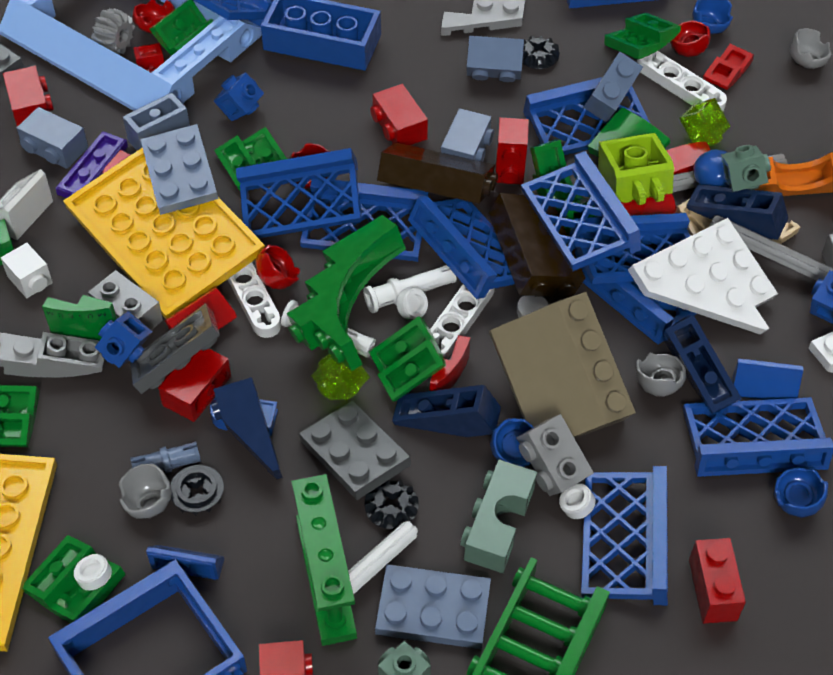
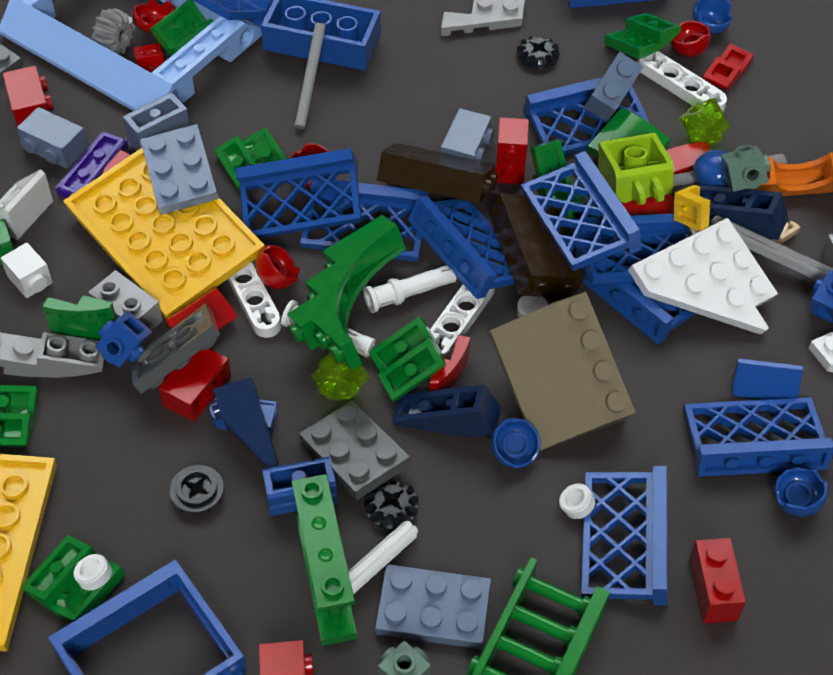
light grey hair [119,464,172,519] -> none
sand blue pin [130,441,201,473] -> none
blue slope [146,545,224,580] -> none
blue brick [213,72,264,121] -> none
brick [370,83,428,145] -> none
white tile [397,288,428,319] -> none
sand green arch [460,459,537,574] -> none
sand blue brick [467,36,524,82] -> none
light grey brick [516,414,594,496] -> none
light grey hair [636,352,686,397] -> none
dark blue slope [663,315,742,414] -> none
light grey hair [790,28,832,69] -> none
none -> blue brick [262,457,338,516]
none -> light grey bar [294,23,326,129]
none -> yellow bracket [674,185,710,232]

